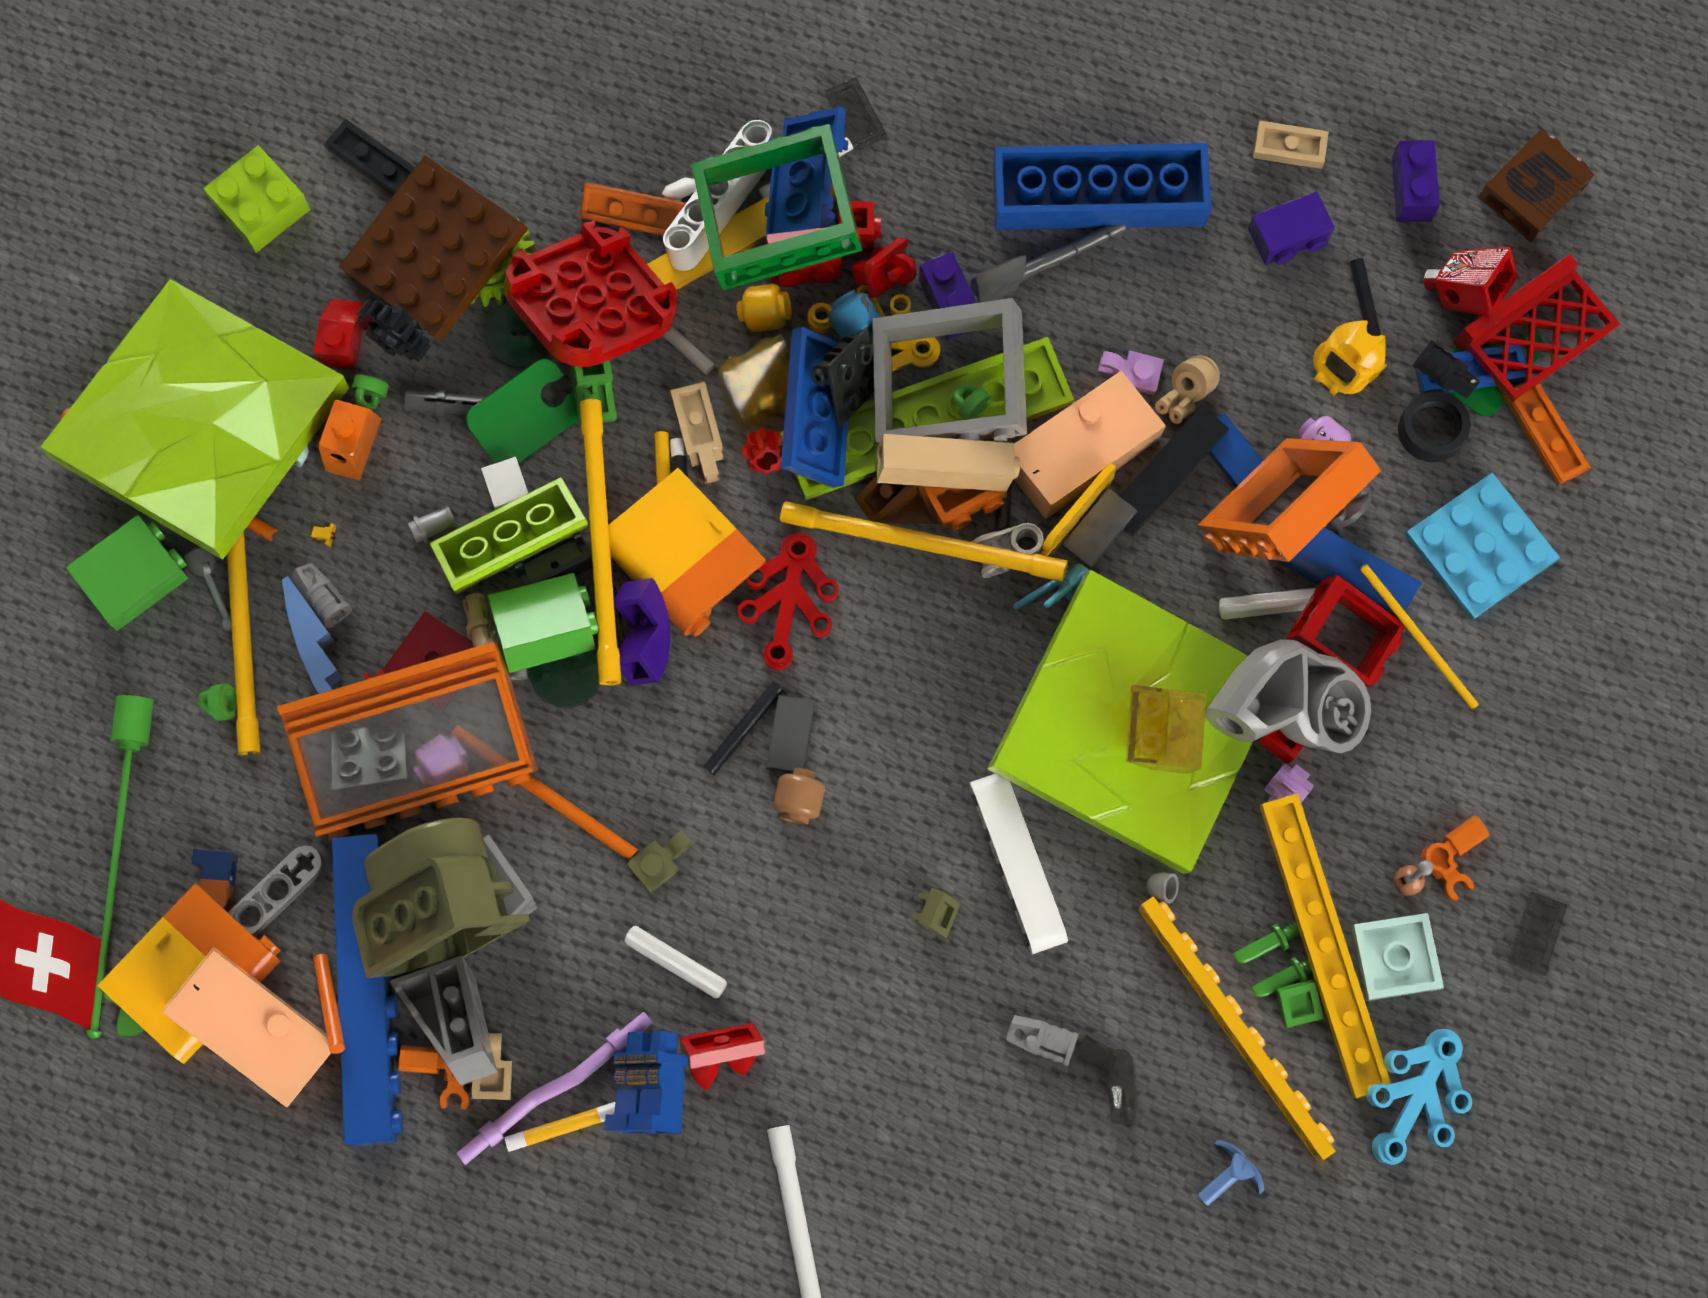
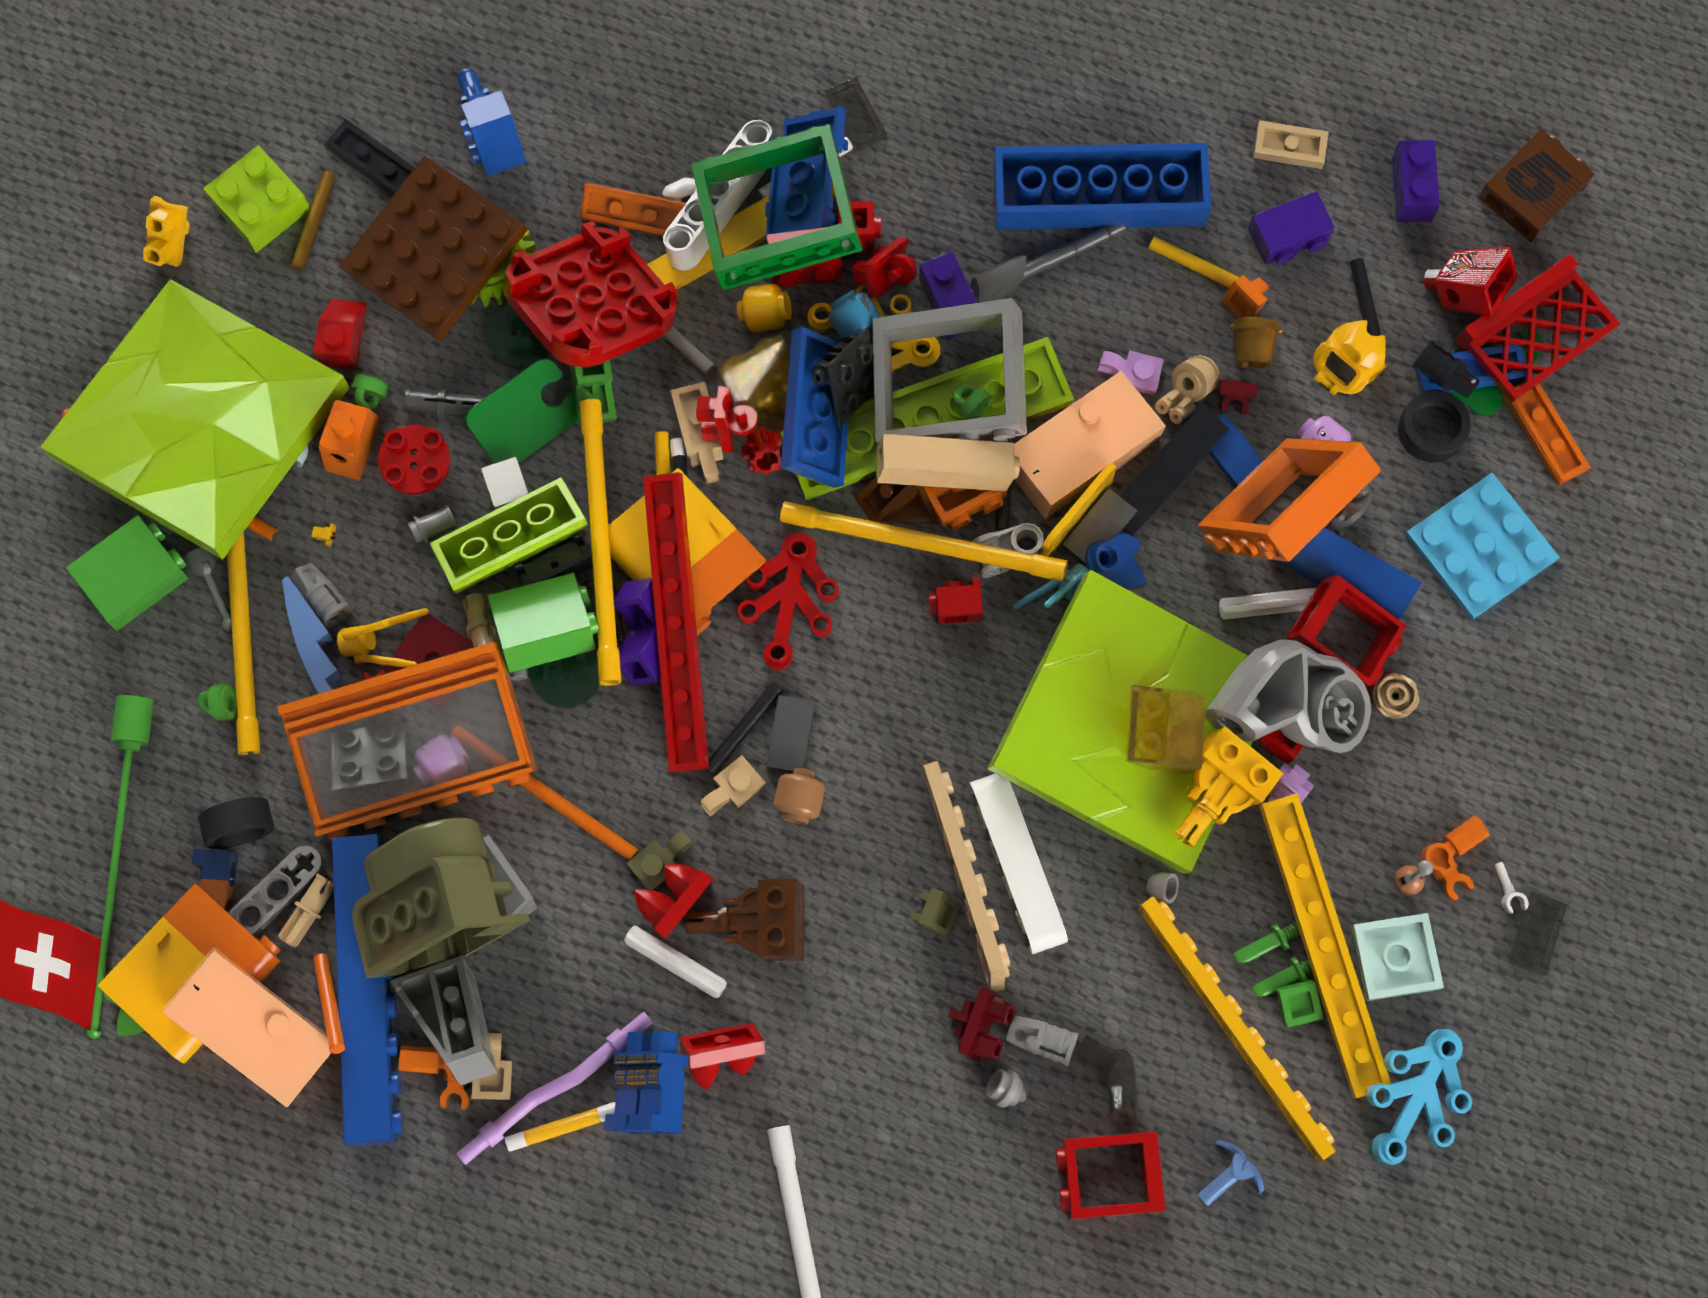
black gear [356,299,431,362] -> none
yellow axle [1360,564,1479,710] -> none
none -> yellow hips [143,196,190,267]
none -> black tyre [198,797,275,849]
none -> tan axle [278,873,334,947]
none -> pearl gold bar [290,171,336,271]
none -> yellow plant [337,608,429,667]
none -> red plate [377,425,451,495]
none -> blue brick [457,68,527,177]
none -> red tile [634,864,713,939]
none -> red plate [643,472,709,772]
none -> reddish brown brick [685,879,805,961]
none -> red hips [696,386,758,453]
none -> tan plate [700,755,766,817]
none -> tan wing [923,761,1010,992]
none -> red brick [928,577,983,625]
none -> dark red hips [947,987,1016,1062]
none -> light grey plate [986,1069,1026,1108]
none -> red window [1056,1132,1166,1220]
none -> blue plate [1085,534,1146,589]
none -> yellow bar [1148,236,1239,288]
none -> yellow brick [1173,726,1284,848]
none -> dark red tile [1217,379,1258,415]
none -> orange tile [1221,275,1269,318]
none -> pearl gold piece [1229,317,1282,369]
none -> tan plate [1373,673,1419,719]
none -> white hand [1494,862,1529,914]

